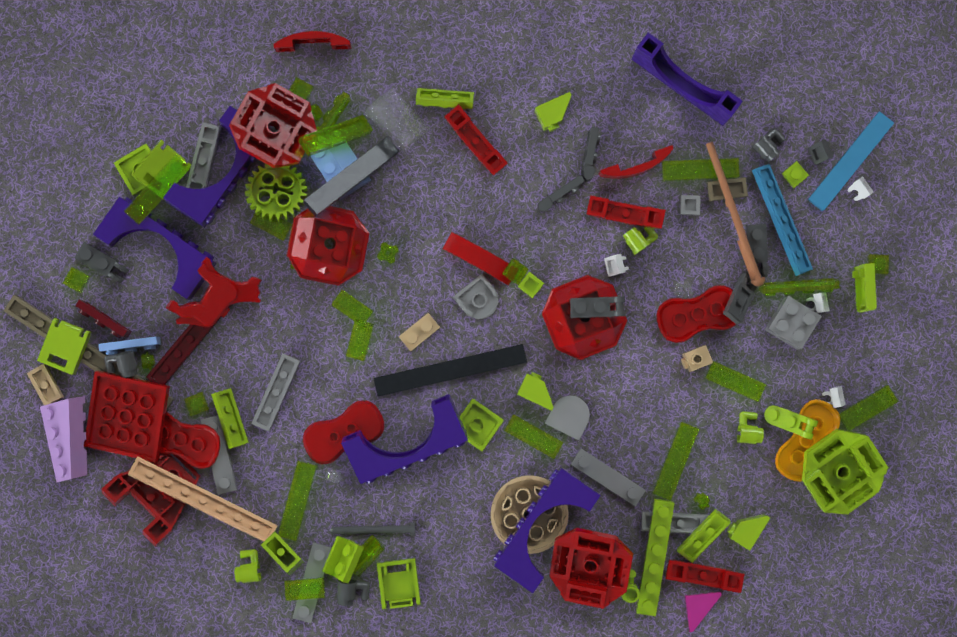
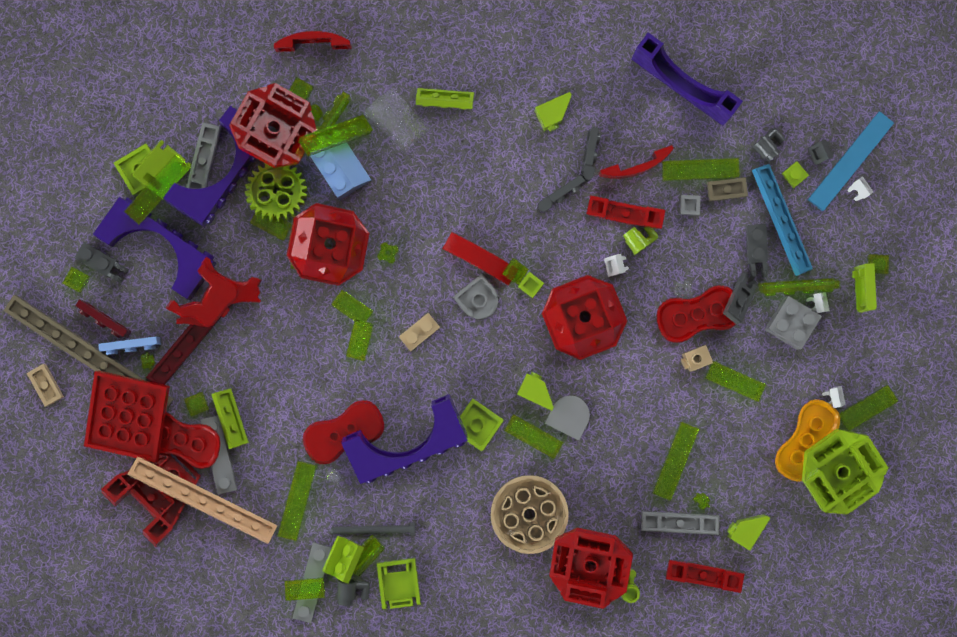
lime container [37,318,91,375] -> none
lavender wedge [40,396,87,482] -> none
dark grey piece [104,351,137,378] -> none
lime piece [234,549,261,583] -> none
light grey plate [251,353,301,431] -> none
lime slope [261,532,304,575] -> none
tile [303,137,399,217] -> none
black tile [374,344,527,397] -> none
red slope [444,104,508,176] -> none
dark purple arch [493,467,601,593] -> none
dark grey plate [570,296,626,318] -> none
light grey plate [571,448,646,507] -> none
lime plate [636,499,675,616] -> none
lime tile [677,509,731,563] -> none
dark pink tile [685,592,722,632] -> none
nougat bar [706,142,765,286] -> none
lime piece [737,411,764,444] -> none
lime plate [764,405,818,440] -> none

